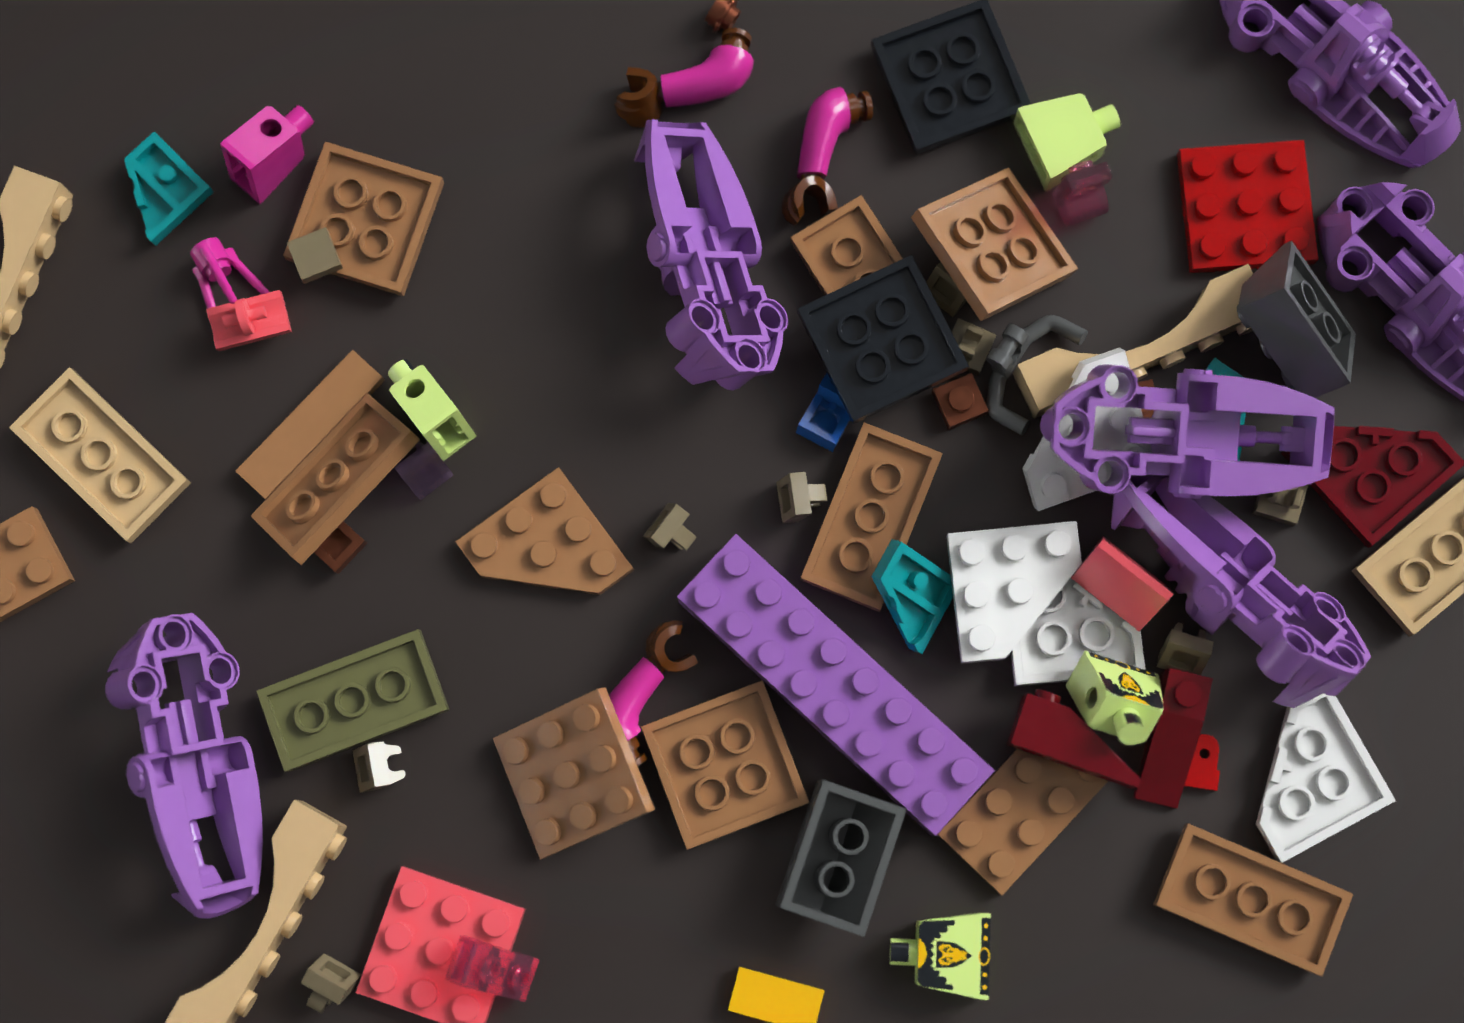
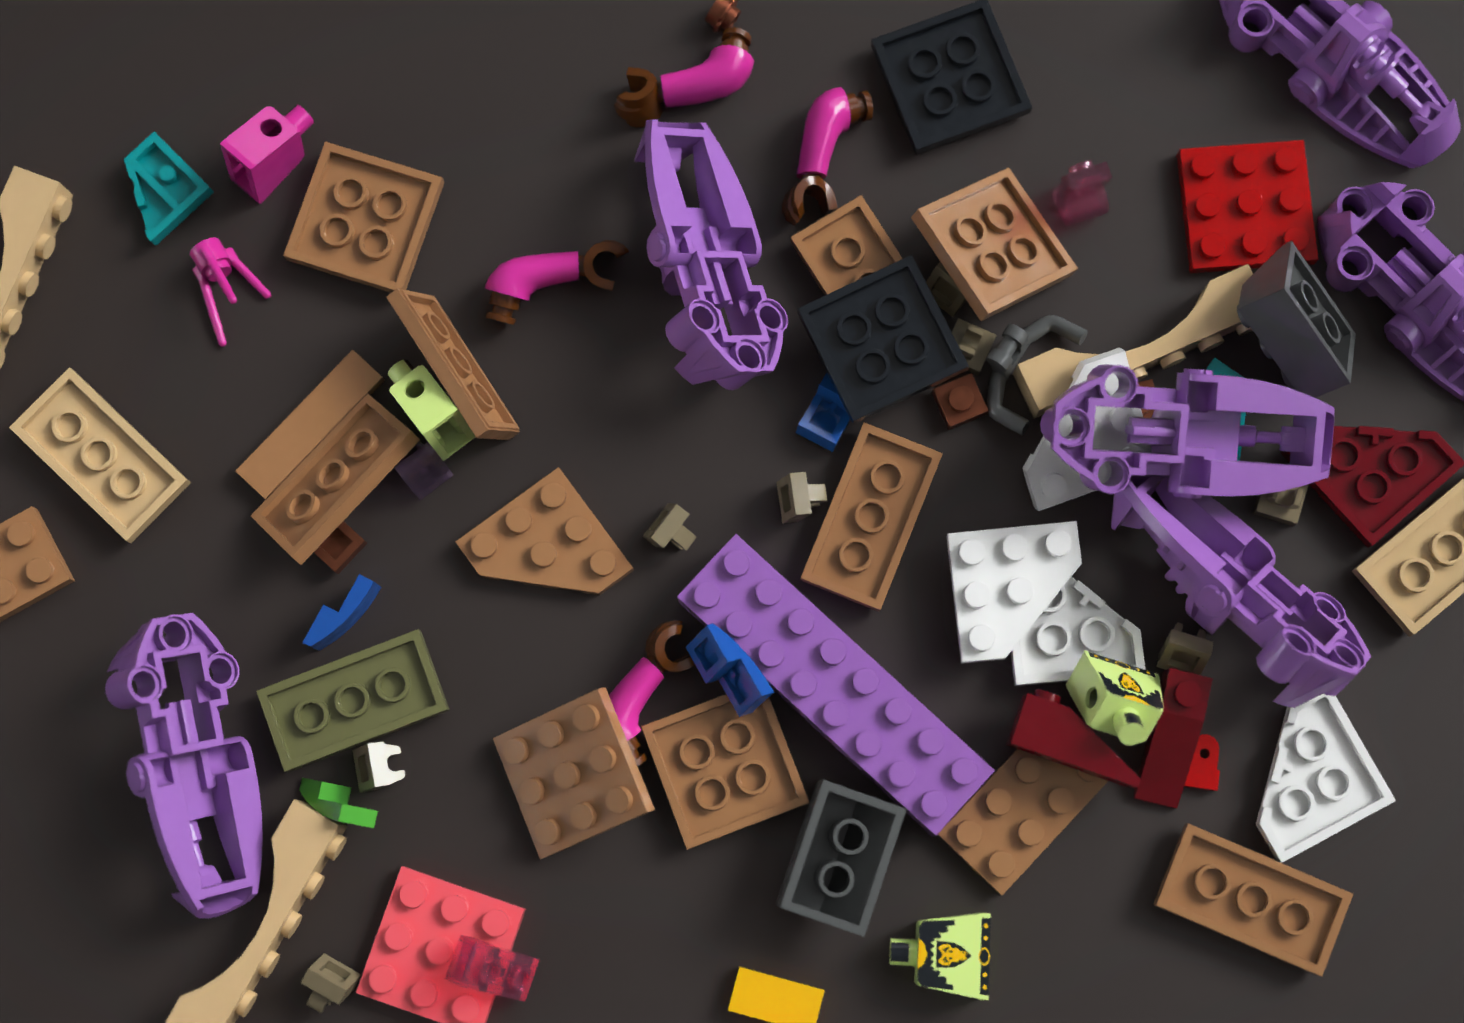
coral hips [206,290,292,351] -> none
dark tan tile [287,227,343,284] -> none
teal wing [871,539,953,654] -> none
yellowish green torso [1013,93,1121,191] -> none
coral slope [1071,536,1173,632] -> none
none -> bright green slope [299,777,378,828]
none -> blue slope [303,574,382,651]
none -> medium nougat tile [386,288,520,440]
none -> dark pink piece [484,240,630,325]
none -> blue slope [686,623,774,717]

